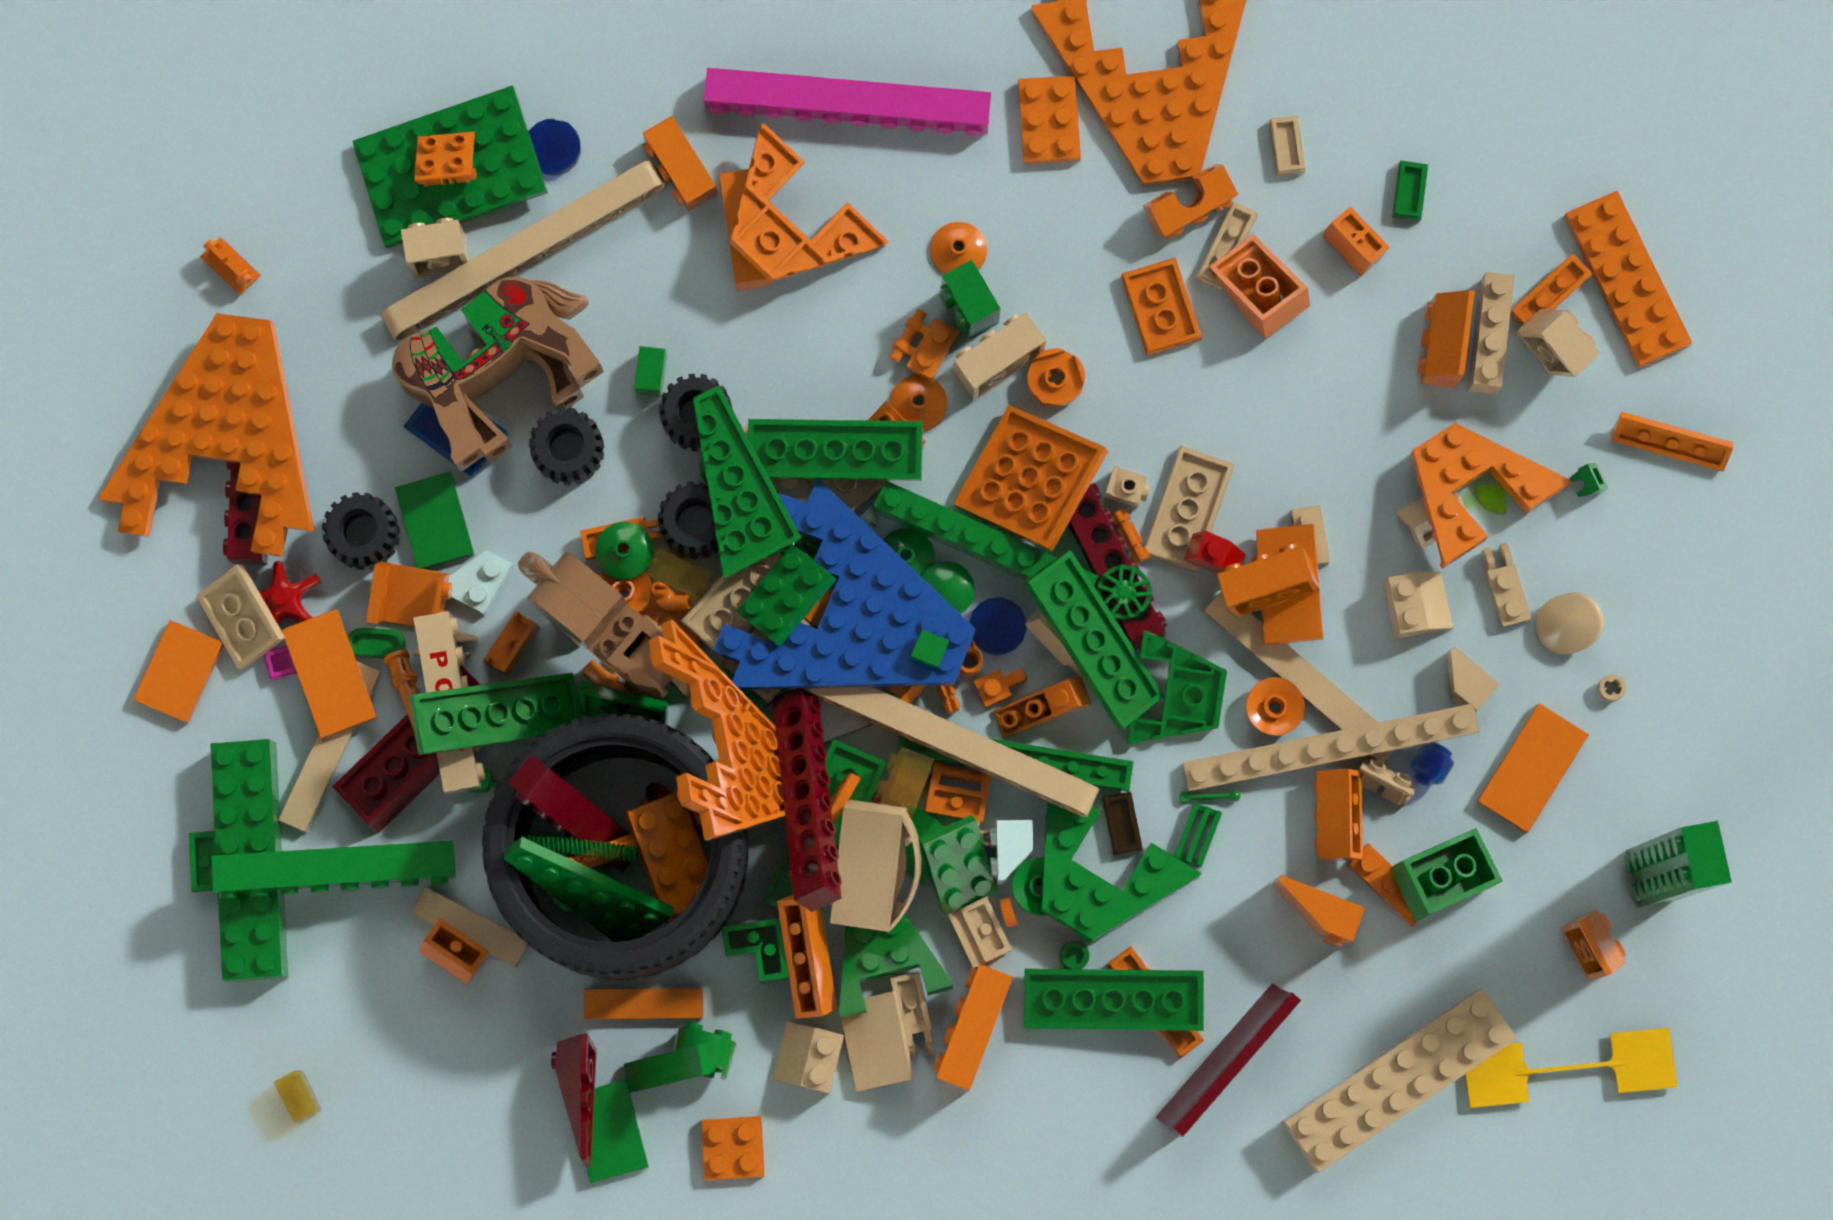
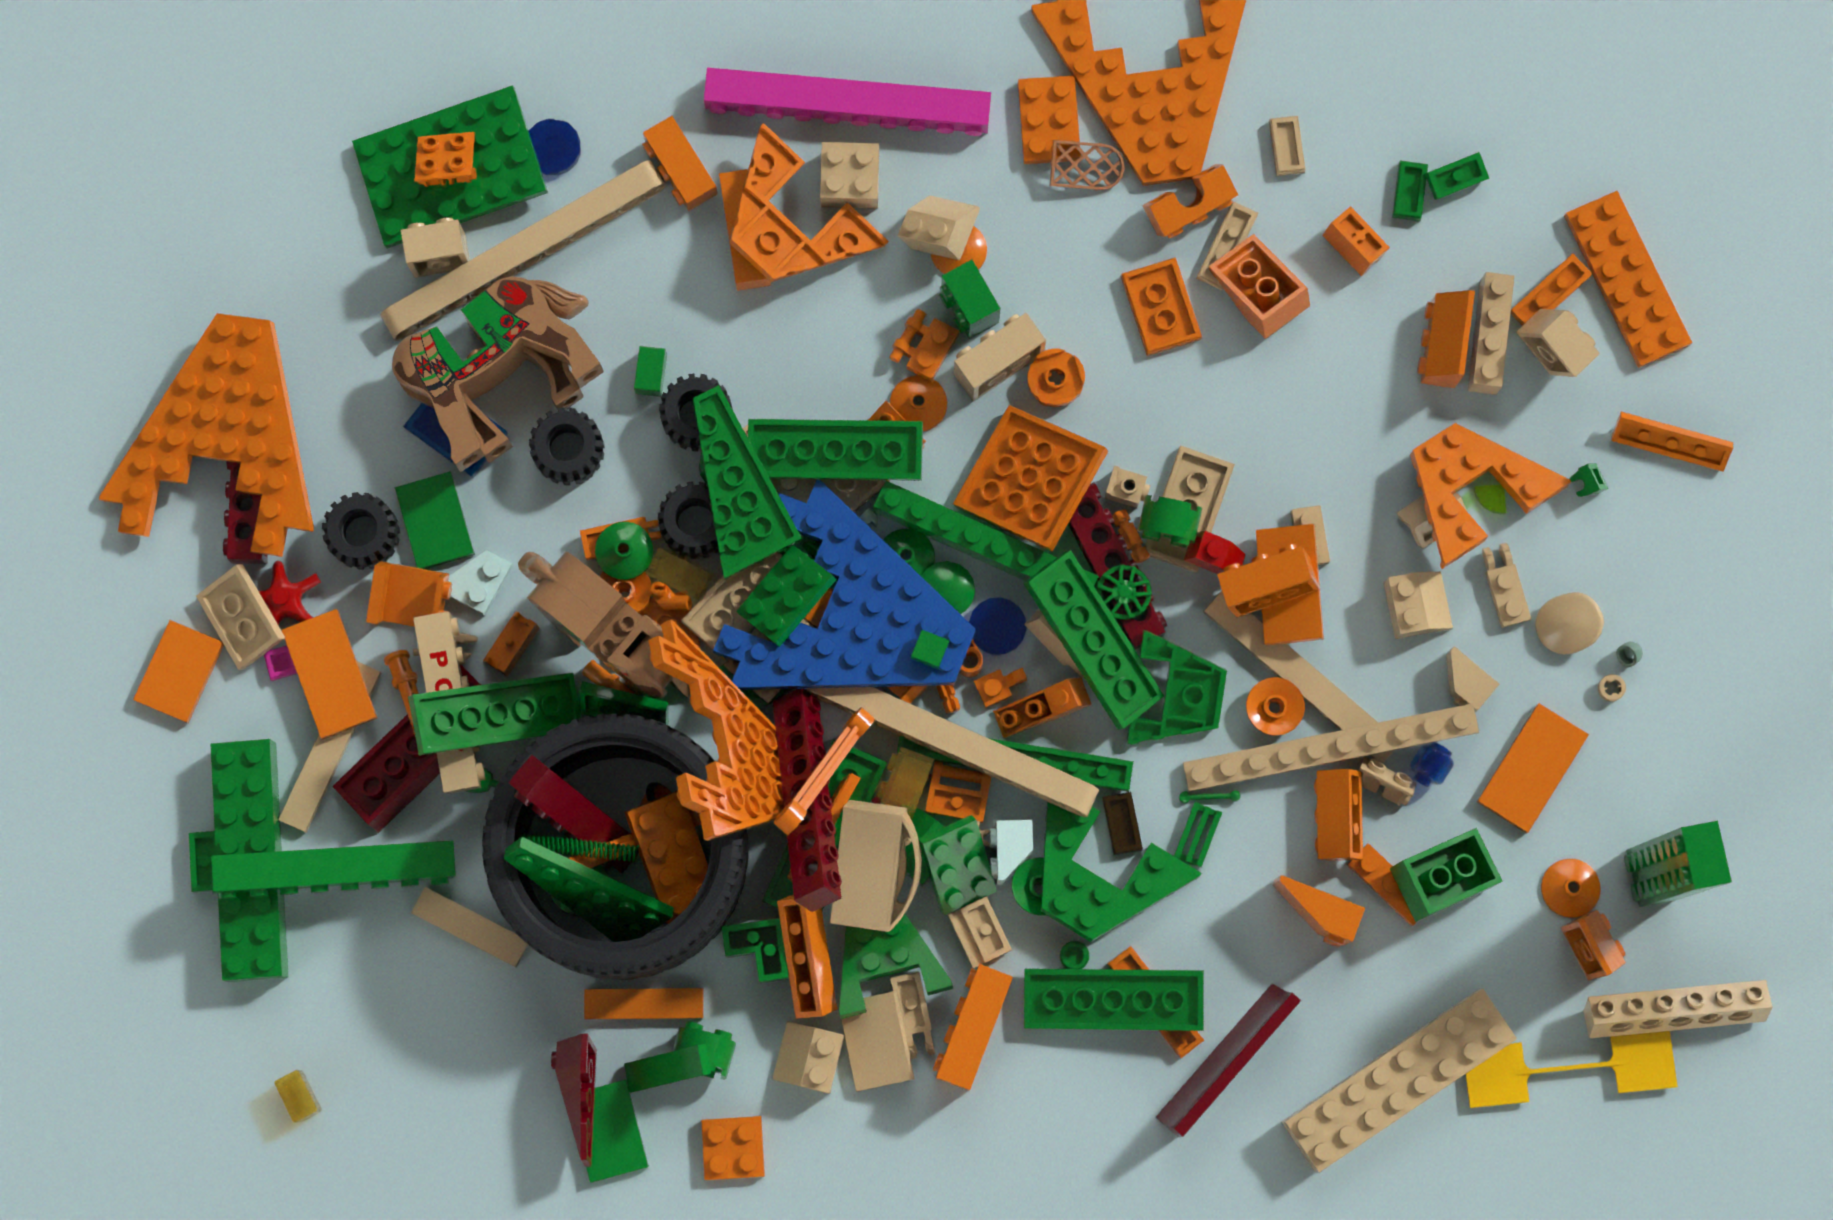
orange hinge [200,237,261,295] -> none
green tile [348,628,406,659] -> none
orange brick [419,918,489,985] -> none
orange tile [999,897,1019,928] -> none
none -> orange piece [773,707,875,835]
none -> tan brick [820,142,879,209]
none -> tan slope [897,195,980,260]
none -> nougat window [1049,140,1125,191]
none -> green brick [1138,495,1203,548]
none -> green plate [1425,152,1490,200]
none -> orange dish [1541,859,1601,918]
none -> tan brick [1583,980,1773,1038]
none -> sand green hinge [1616,642,1643,667]

